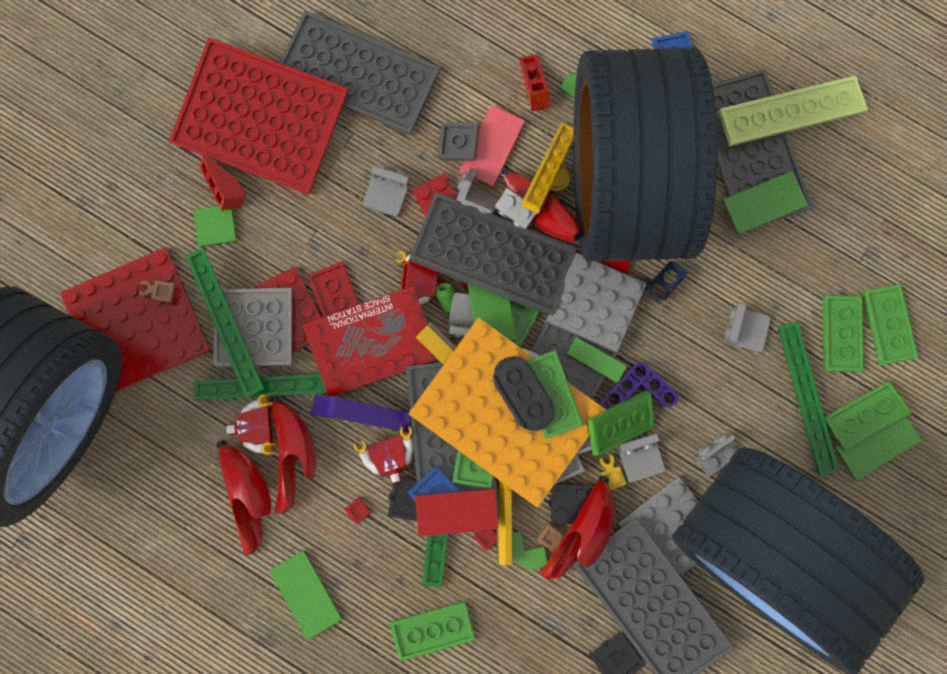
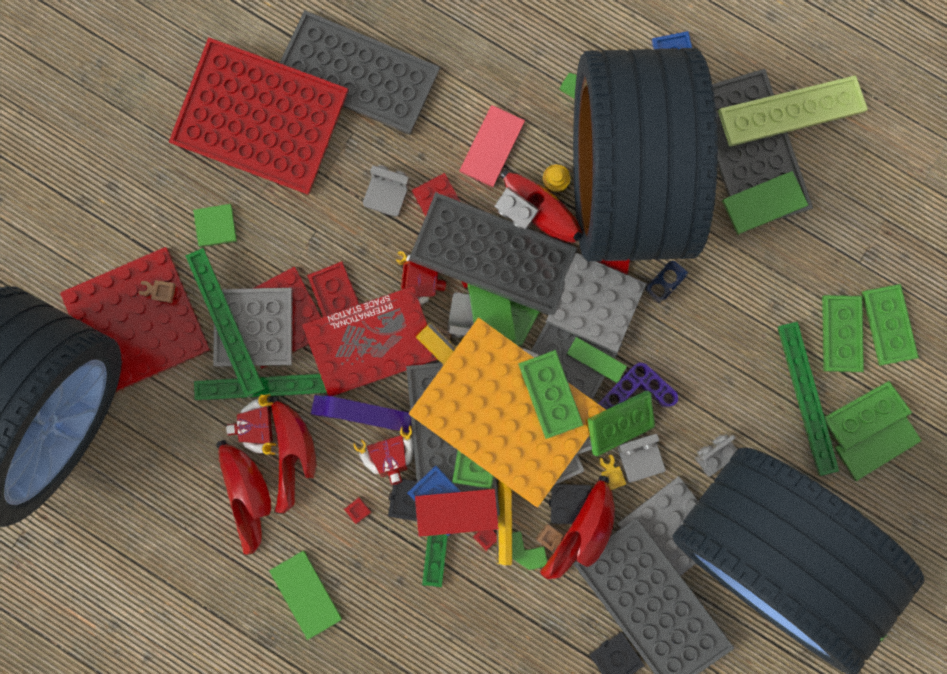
red slope [199,155,246,211] -> none
bright green tile [389,601,476,662] -> none
bright green cone [436,283,454,313] -> none
dark grey plate [438,123,480,161] -> none
light grey bracket [456,167,499,214] -> none
black tile [493,356,555,431] -> none
red slope [519,54,550,111] -> none
yellow tile [521,122,573,214] -> none
light grey bracket [724,303,770,352] -> none

